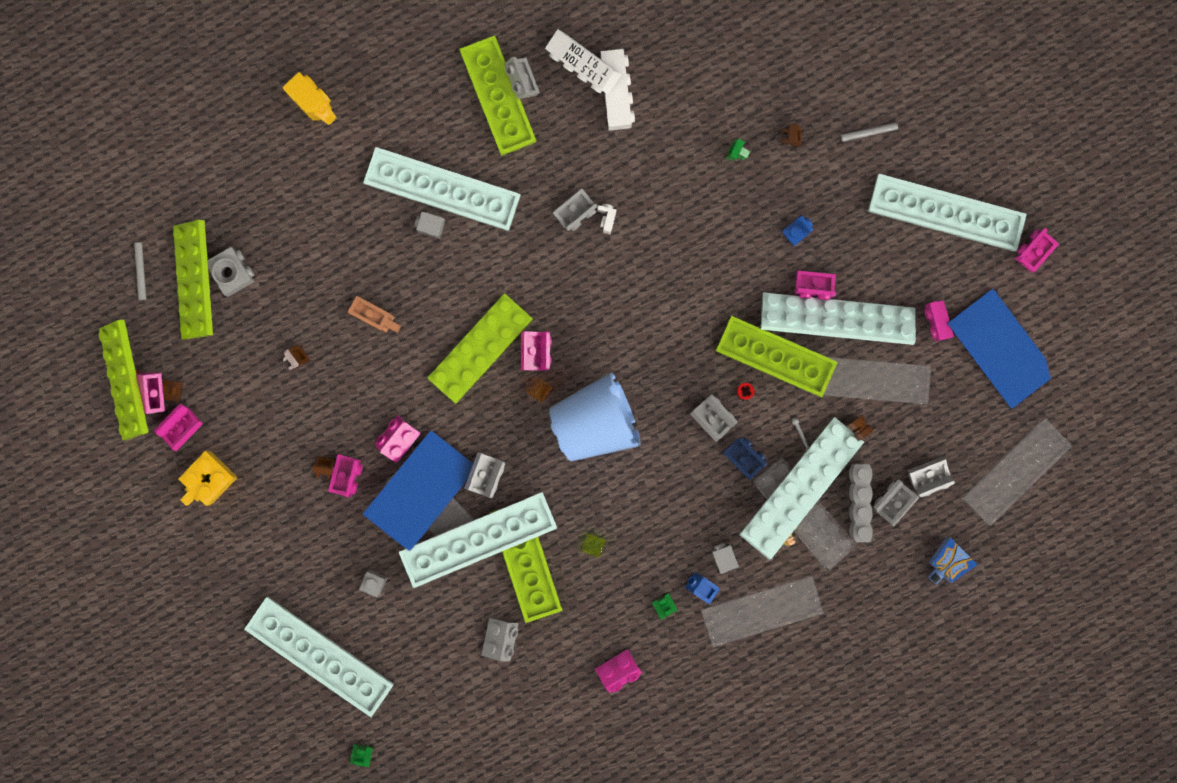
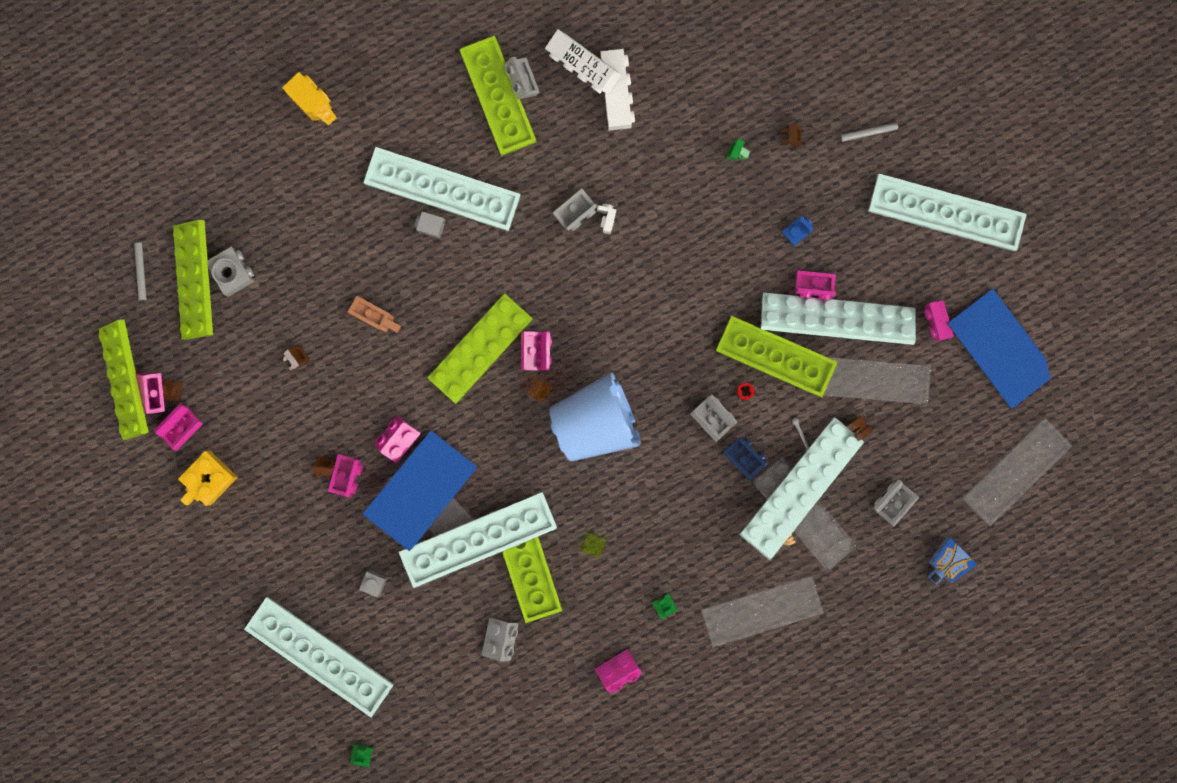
light grey bracket [465,452,505,498] -> none
blue bracket [685,572,720,604] -> none
light grey brick [711,542,739,574] -> none
light grey brick [849,464,873,542] -> none
light grey bracket [907,456,955,497] -> none
dark pink bracket [1015,228,1059,273] -> none

